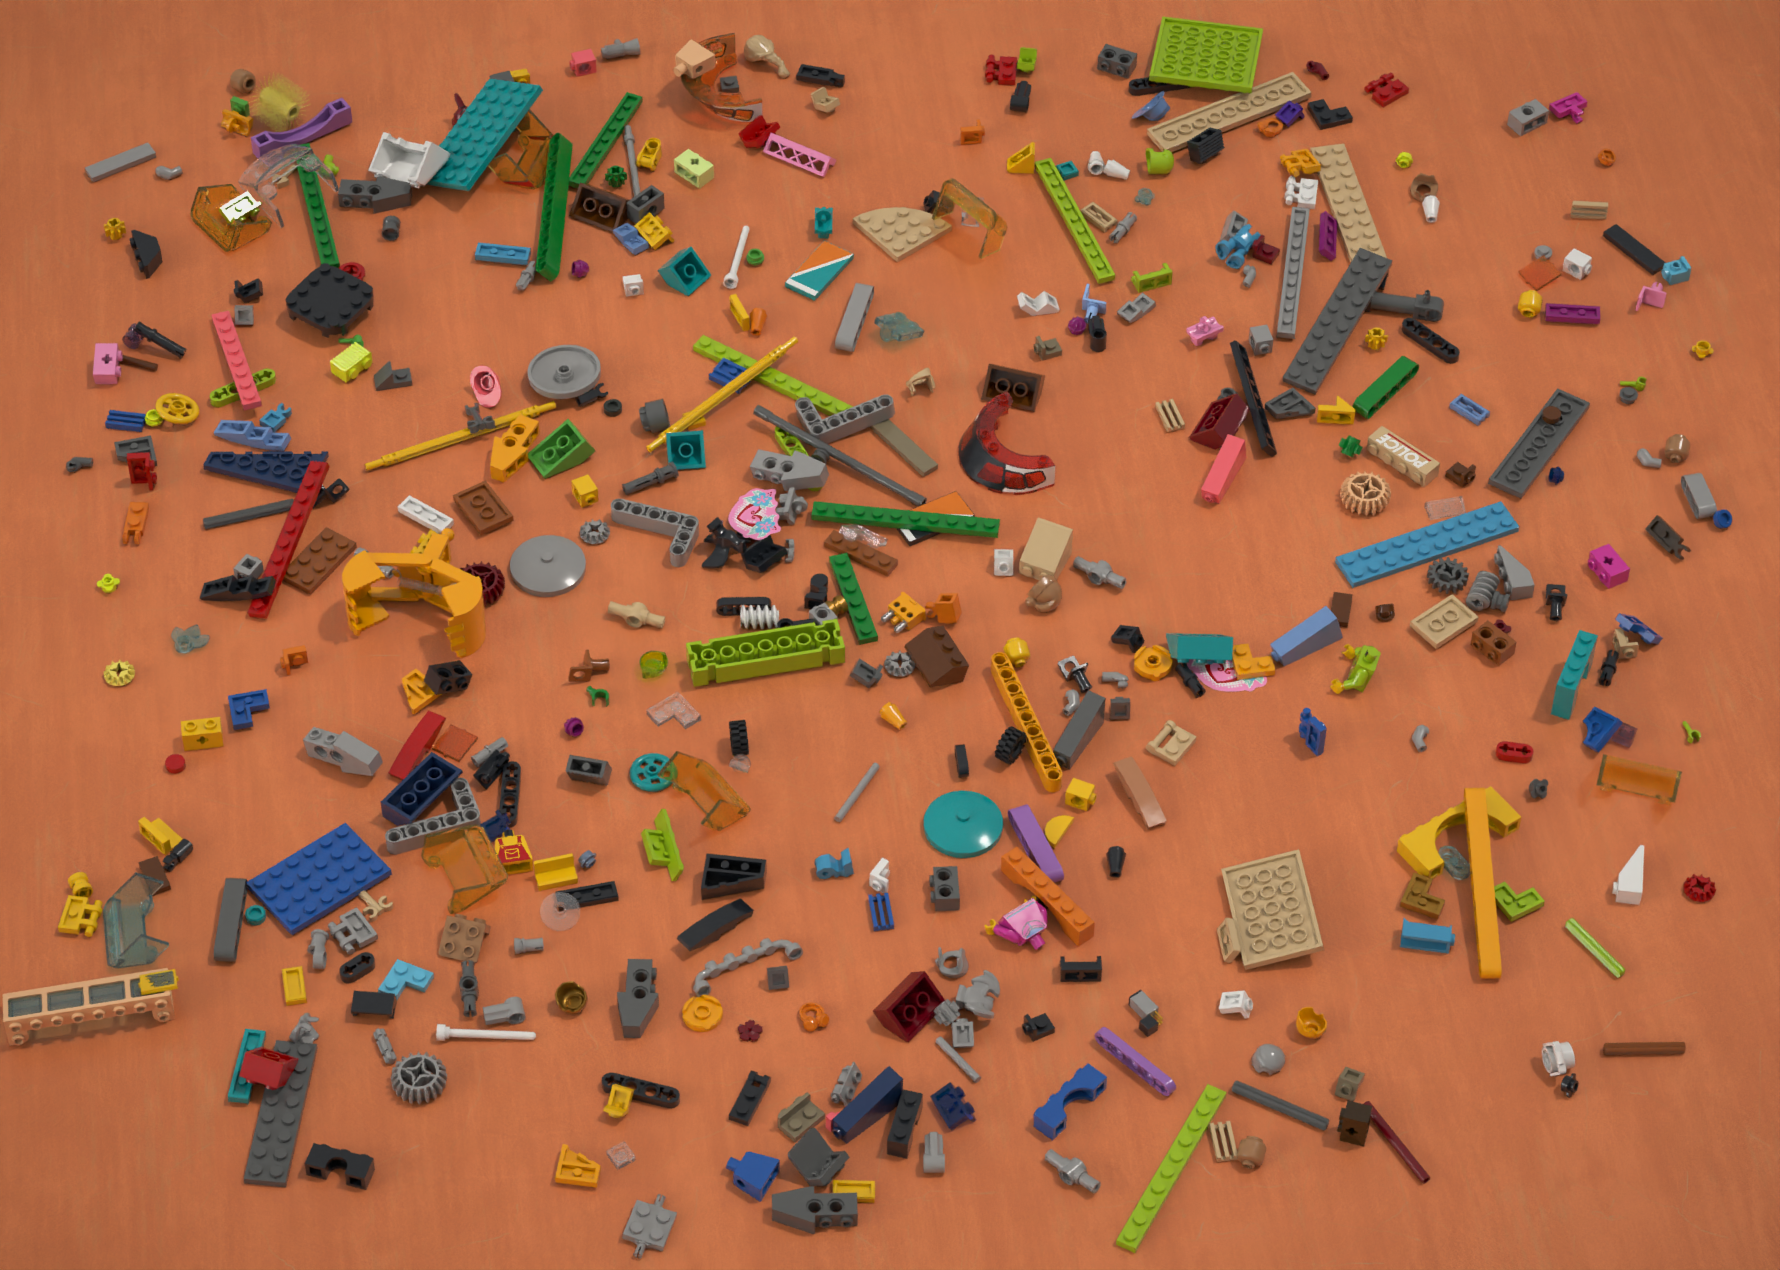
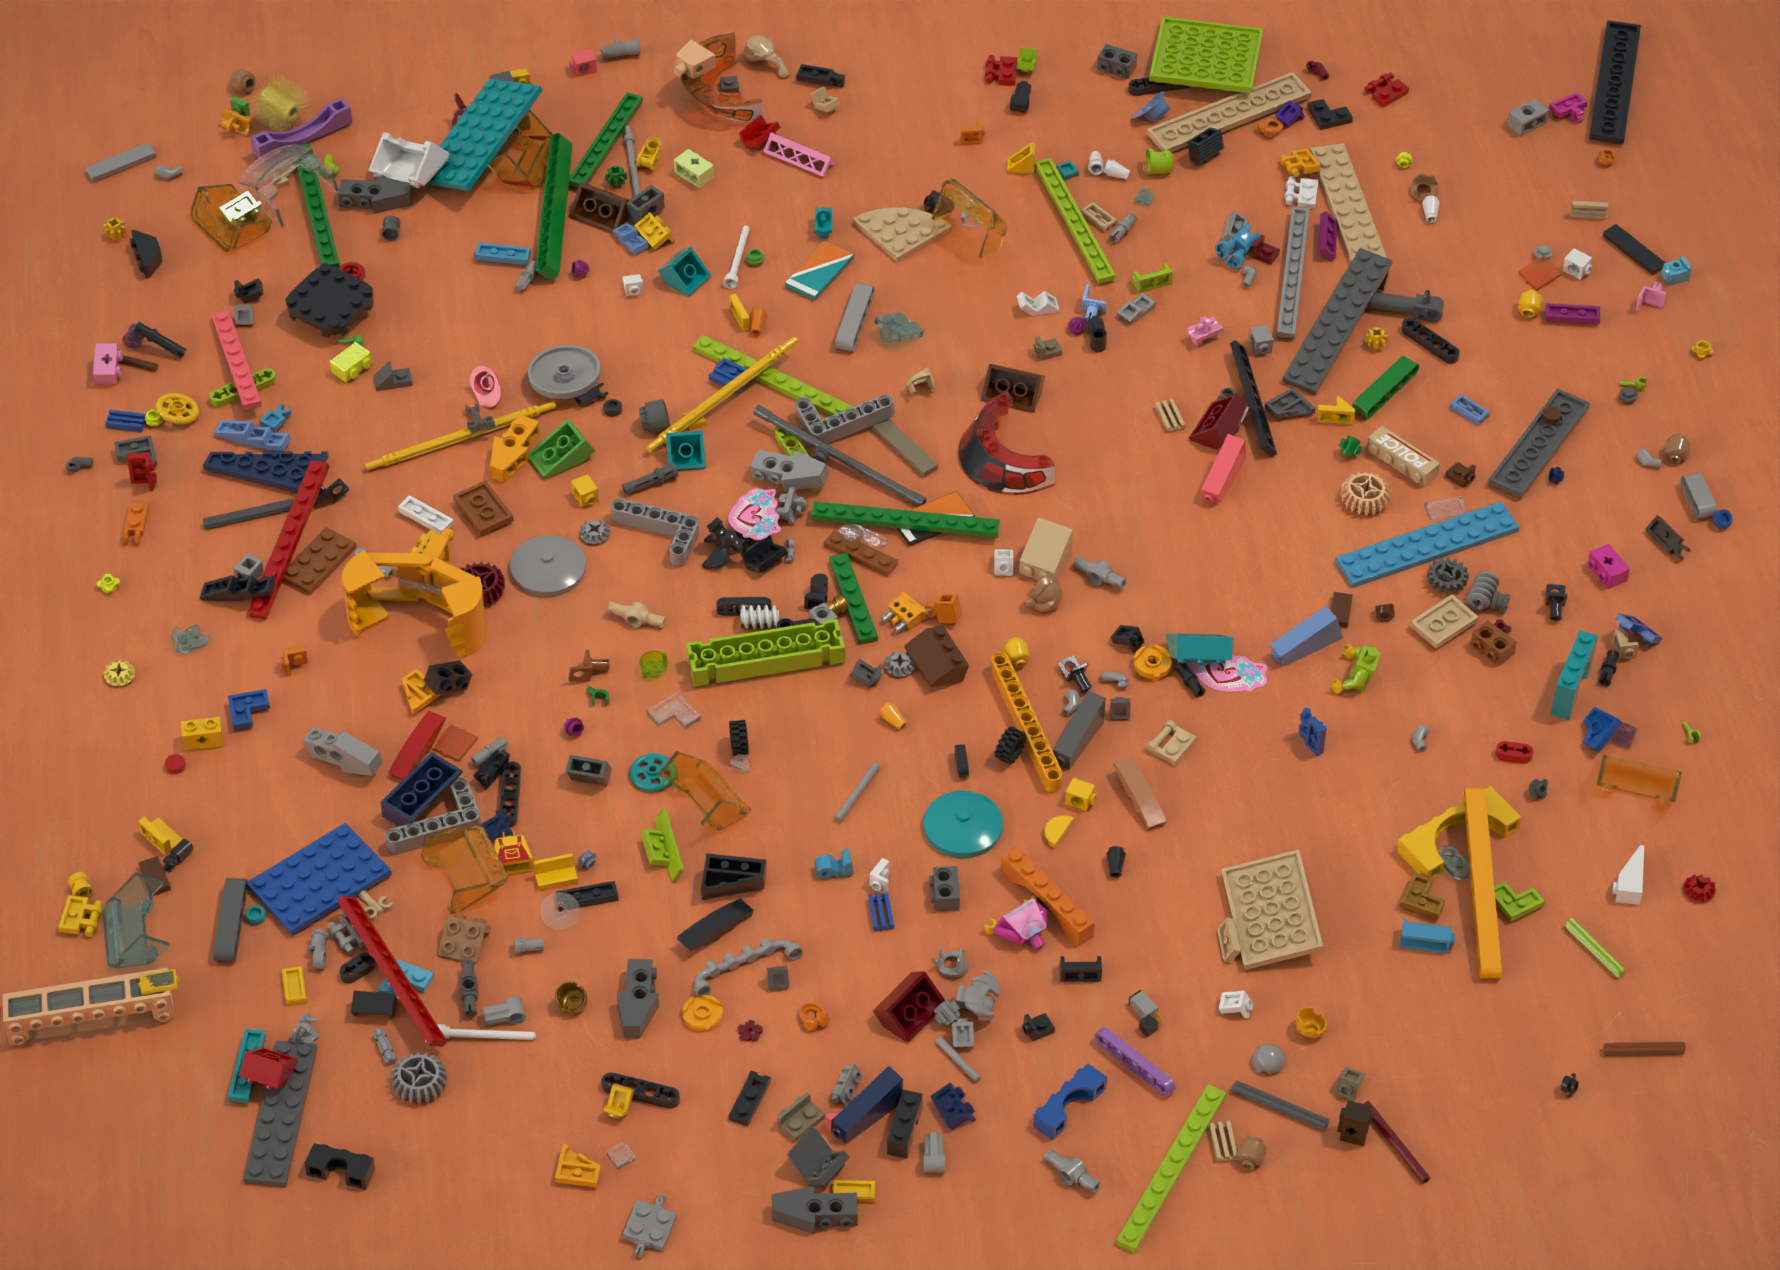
blue torso [726,1151,780,1202] -> none
medium lavender beam [1008,804,1064,883] -> none
light orange plate [1232,644,1275,680] -> none
light grey slope [1494,545,1535,600] -> none
white piece [1542,1041,1575,1076] -> none
none -> red plate [337,895,448,1047]
none -> black plate [1589,20,1641,144]

